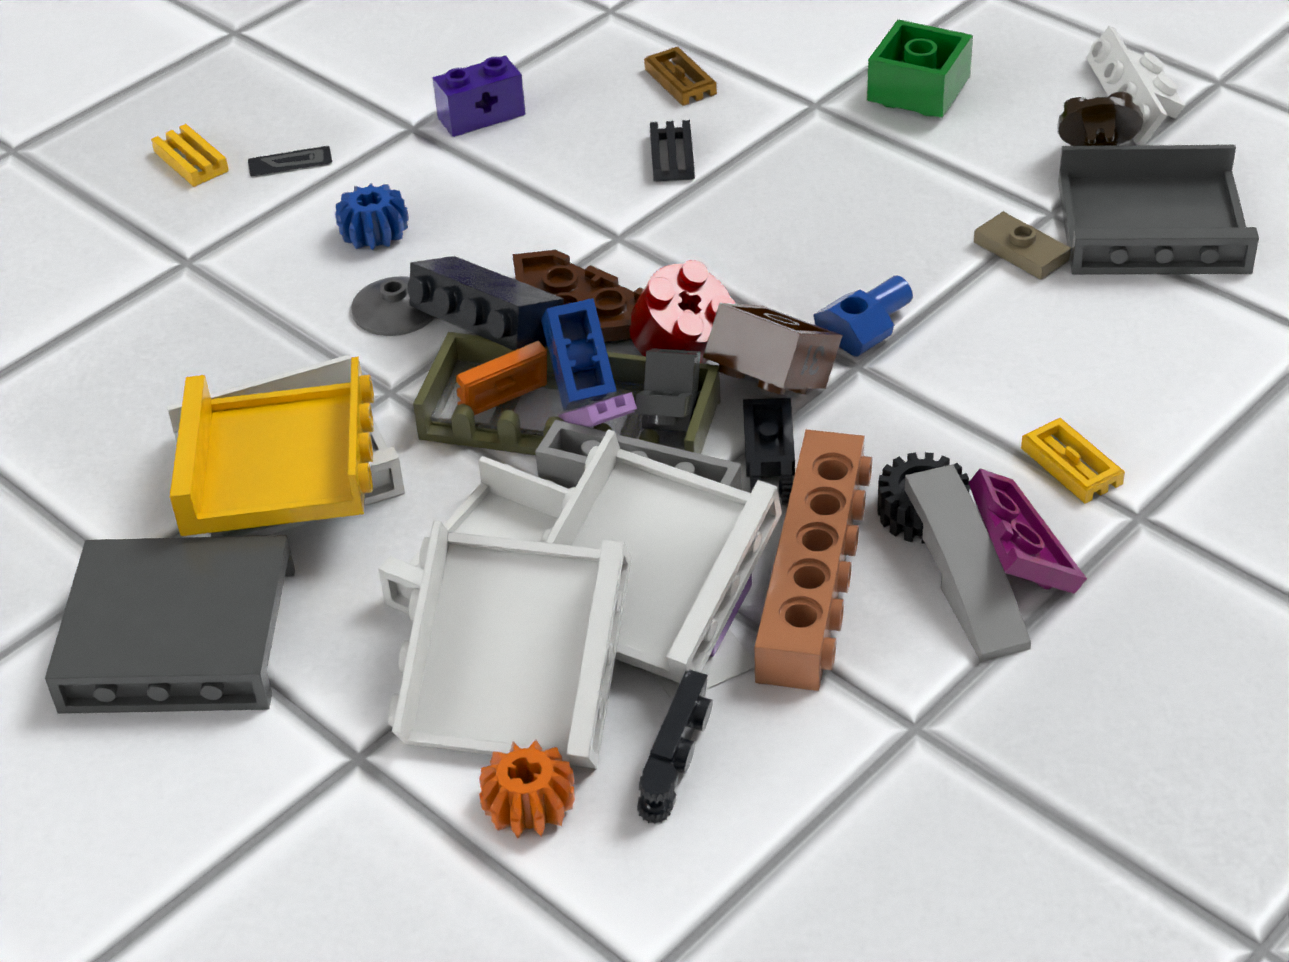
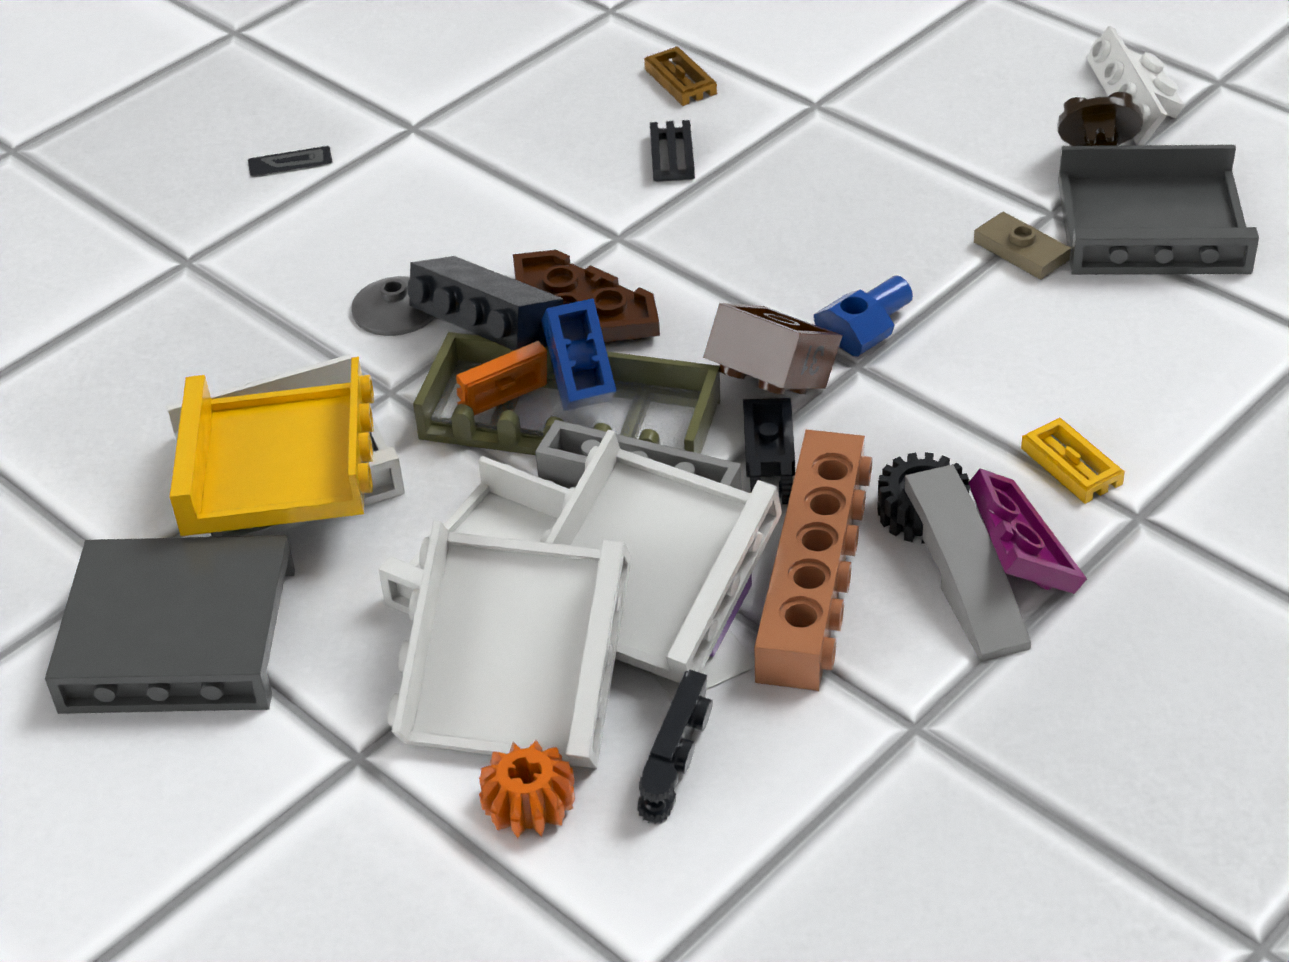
yellow tile [151,124,229,187] -> none
blue gear [335,183,409,251] -> none
dark purple brick [432,55,526,137] -> none
lavender tile [558,392,637,427] -> none
brick [629,260,736,364] -> none
dark grey brick [635,348,701,432] -> none
green brick [867,19,973,118] -> none

